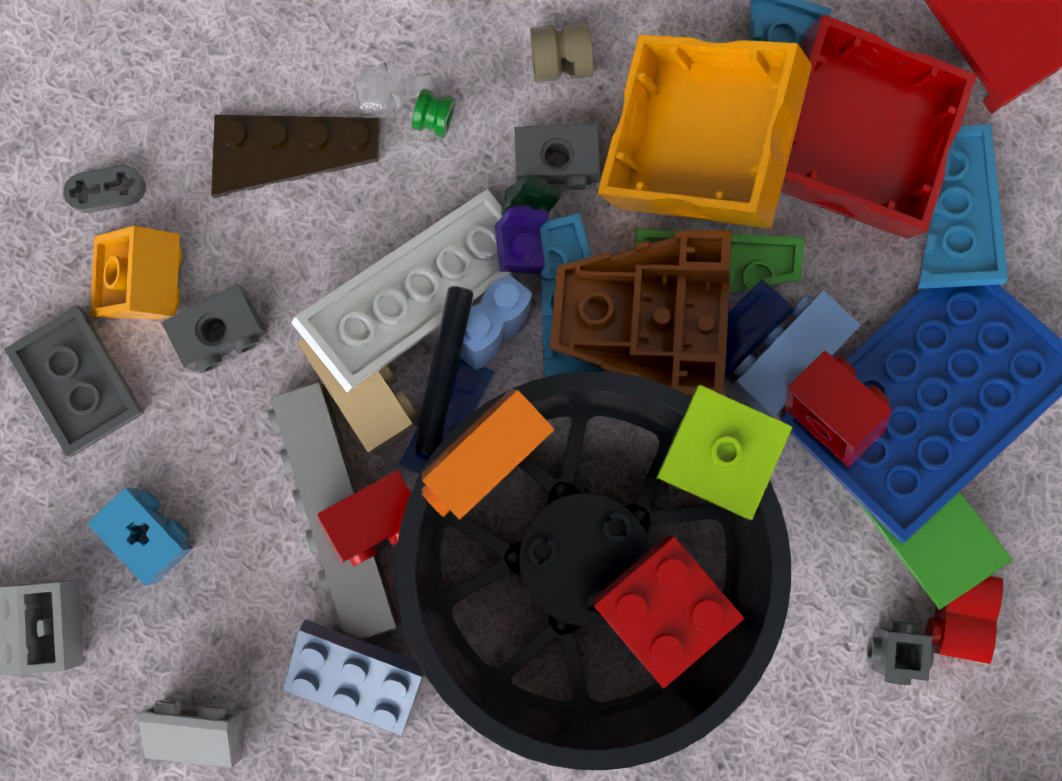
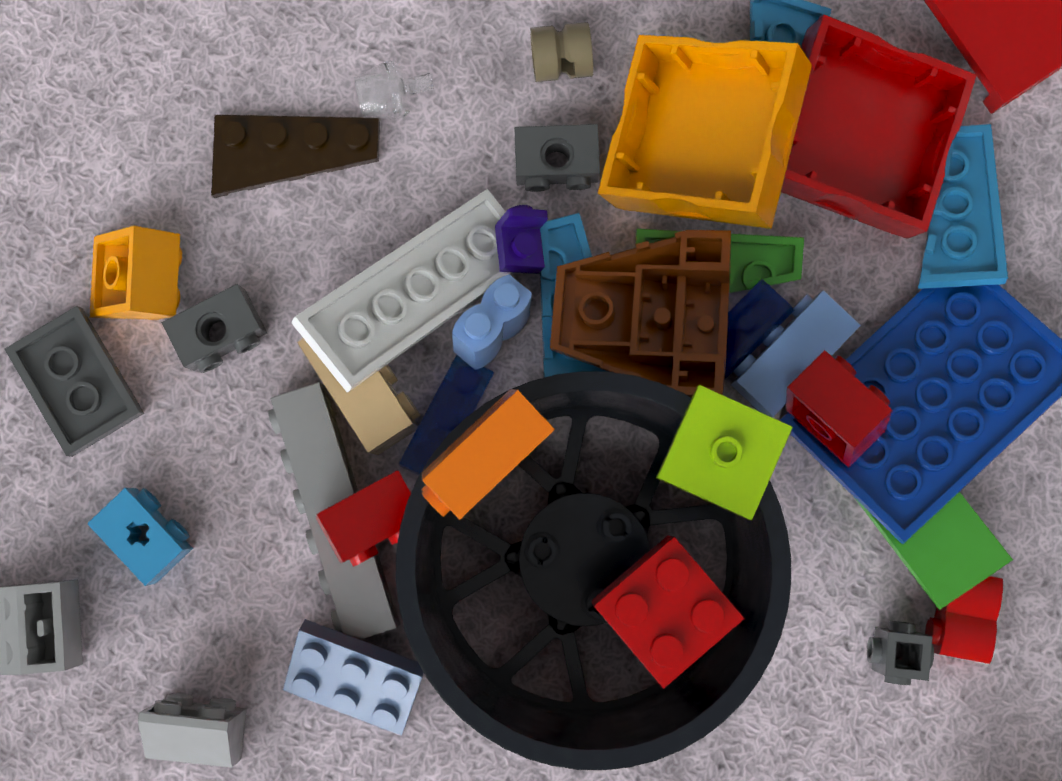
dark grey beam [63,166,146,213] -> none
green wheel [412,89,456,138] -> none
black axle [414,286,474,455] -> none
clear green slope [501,176,562,216] -> none

